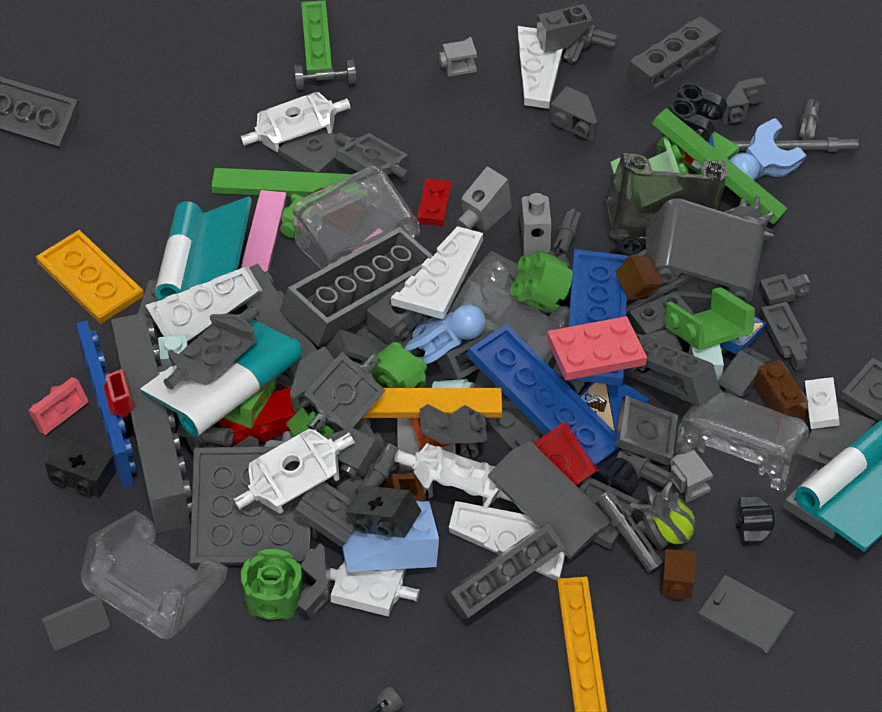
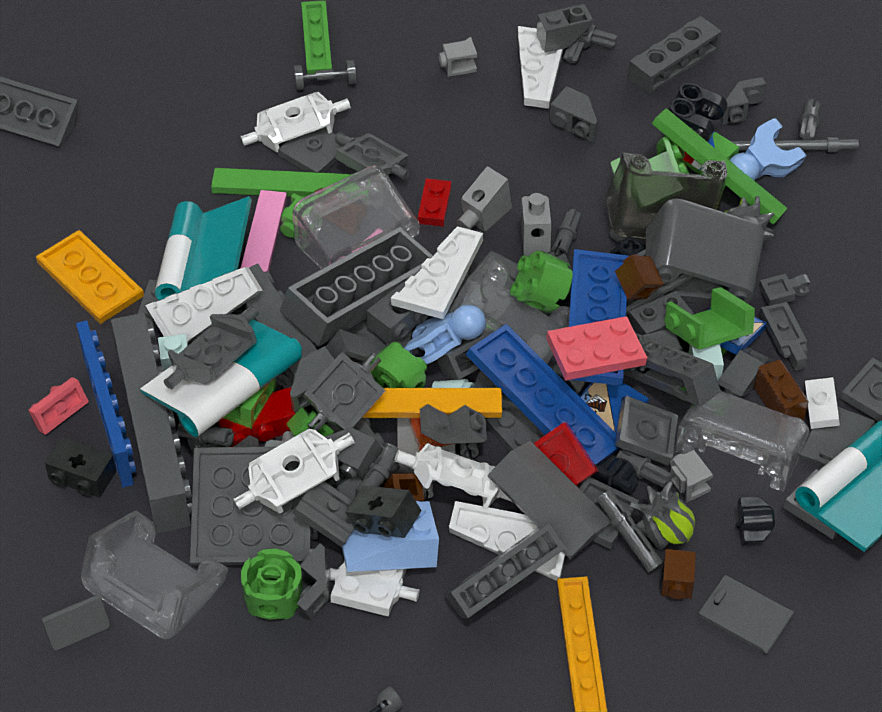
red piece [103,369,135,417] -> none

